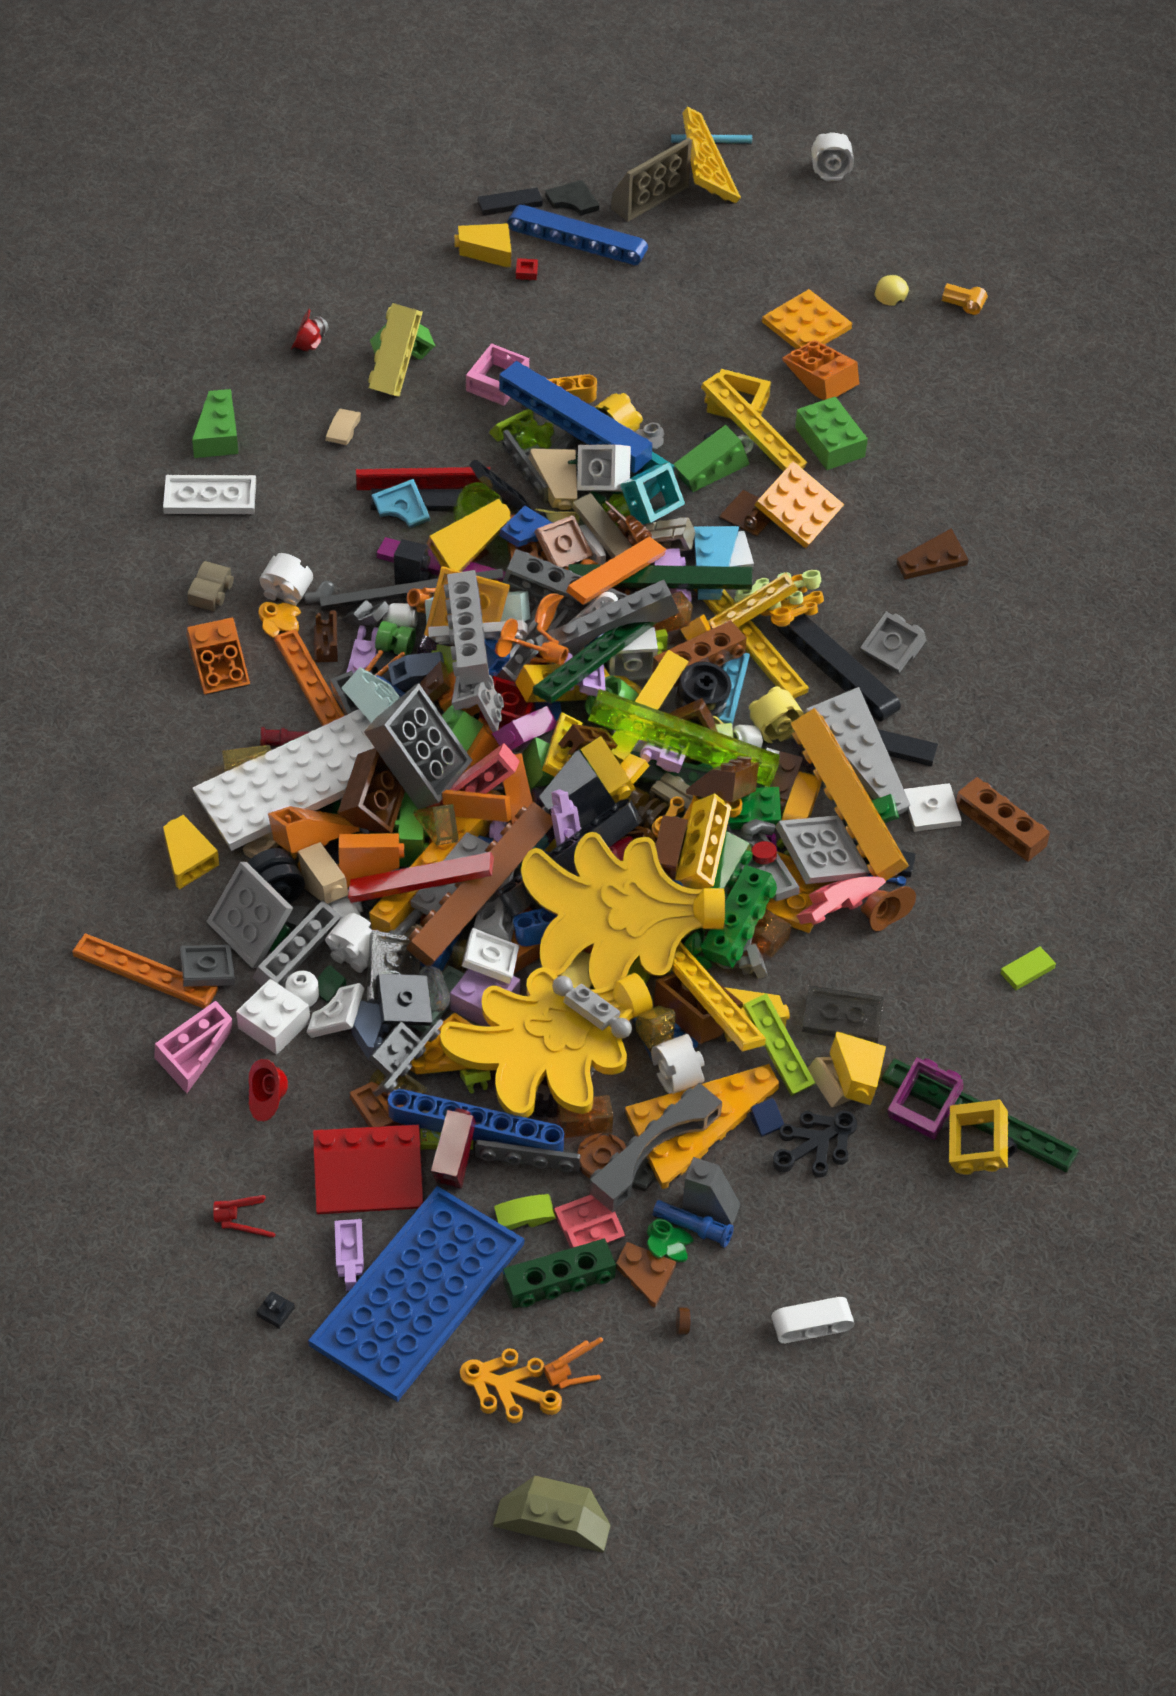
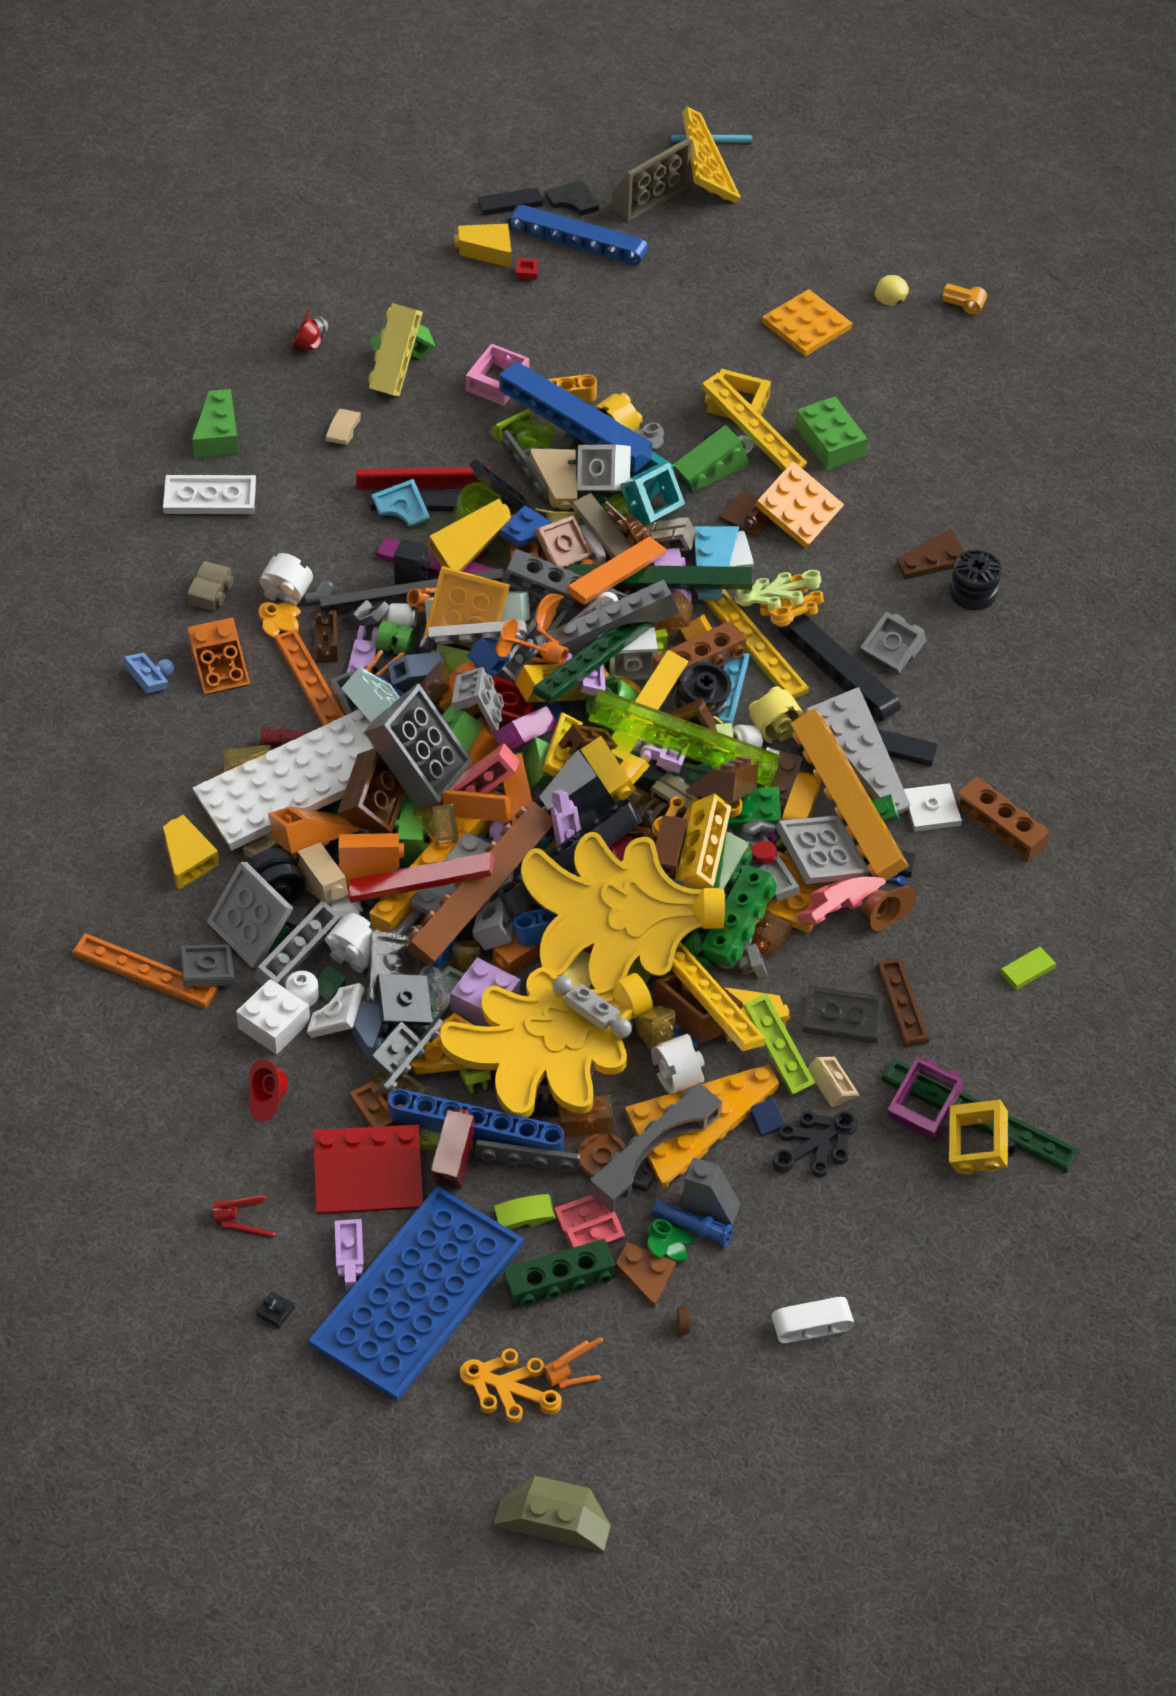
bright pink wedge [154,1001,232,1093] -> none
light grey brick [444,570,490,686] -> none
white plate [462,928,519,984] -> none
yellow tile [708,573,798,629] -> none
orange slope [782,340,859,400] -> none
white brick [811,133,854,181] -> none
yellow slope [830,1032,886,1105] -> none
none -> medium blue plate [122,653,174,693]
none -> reddish brown tile [876,958,930,1048]
none -> black wheel [949,550,1002,610]

